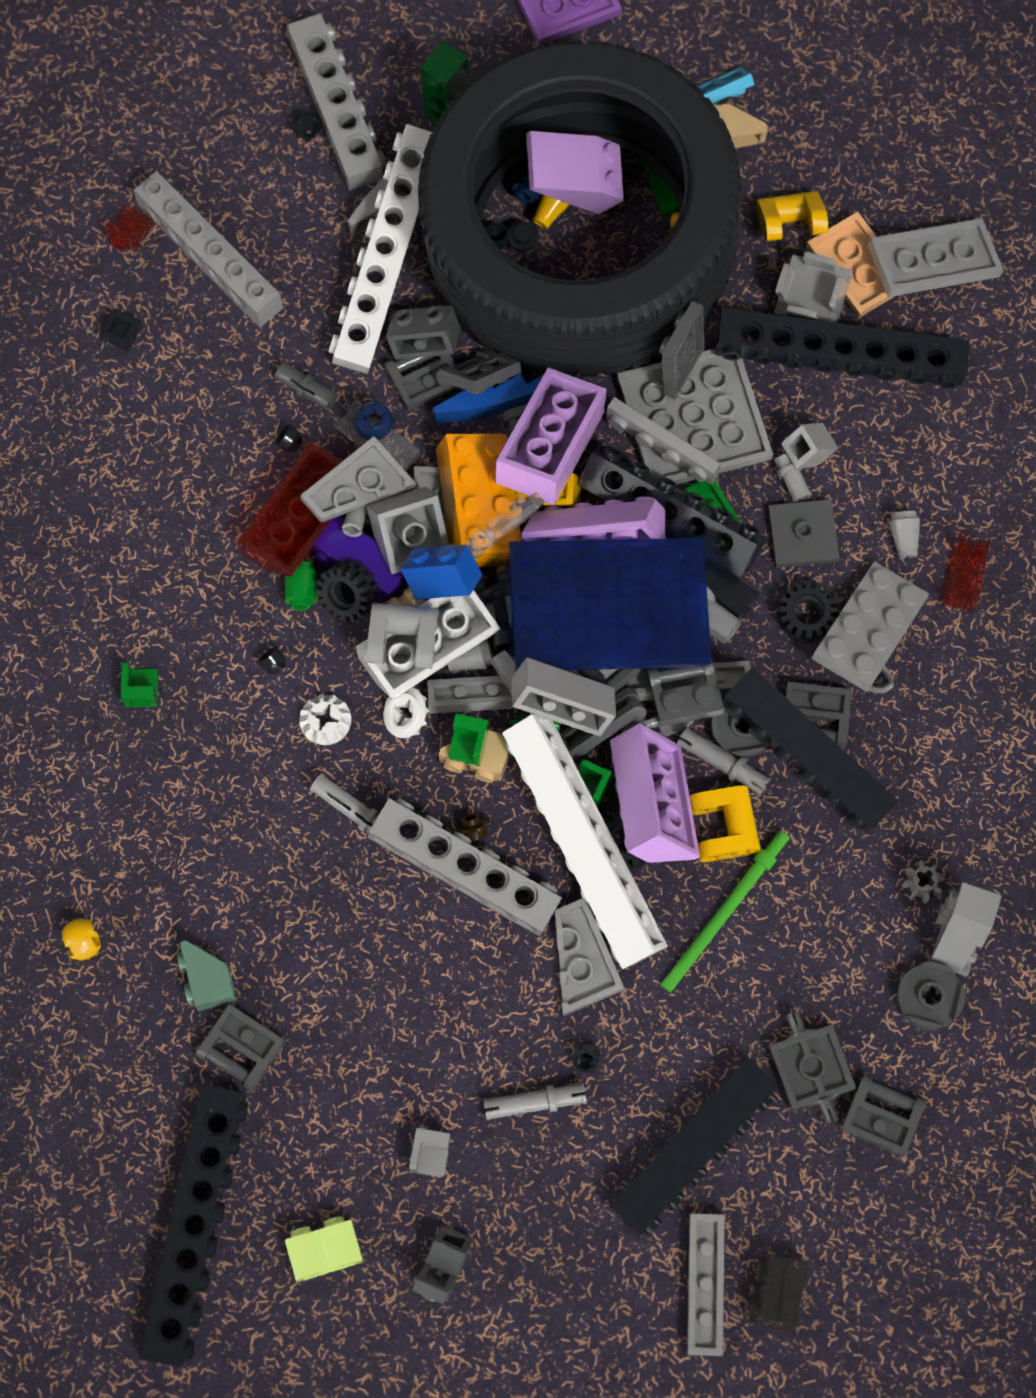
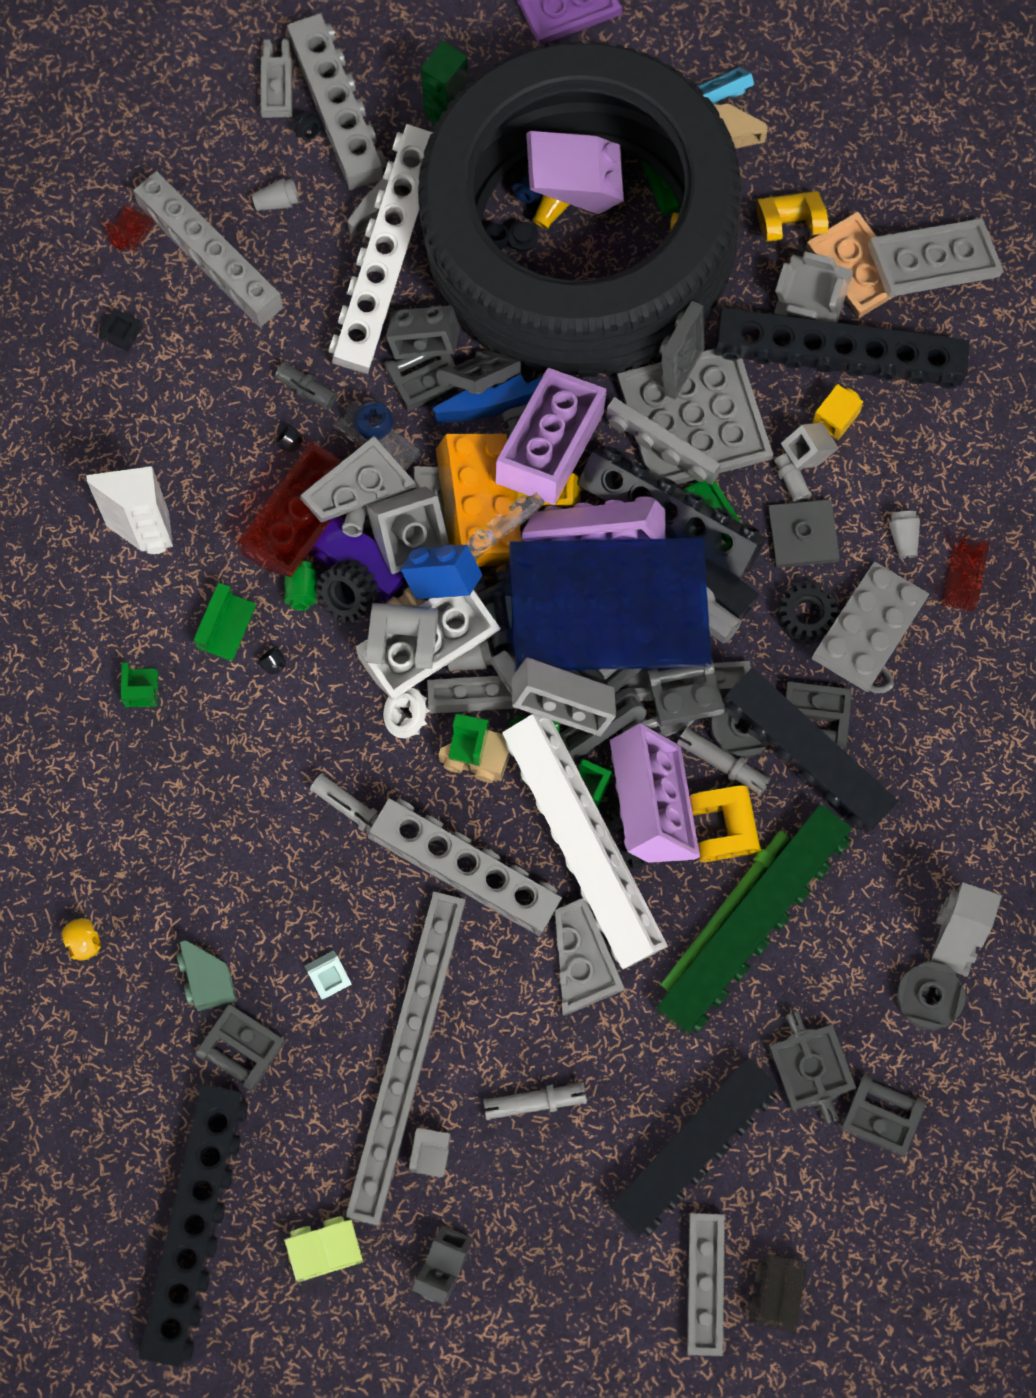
white gear [299,694,351,745] -> none
dark brown plate [454,814,491,841] -> none
black hinge [572,1042,601,1073] -> none
light grey gear [902,860,945,904] -> none
none -> white slope [86,466,173,554]
none -> green panel [194,583,256,661]
none -> light grey cone [252,178,299,211]
none -> light grey hinge [261,39,292,118]
none -> light aqua slope [304,950,351,1000]
none -> light grey plate [346,892,466,1227]
none -> dark green brick [656,804,852,1037]
none -> yellow brick [813,384,863,440]

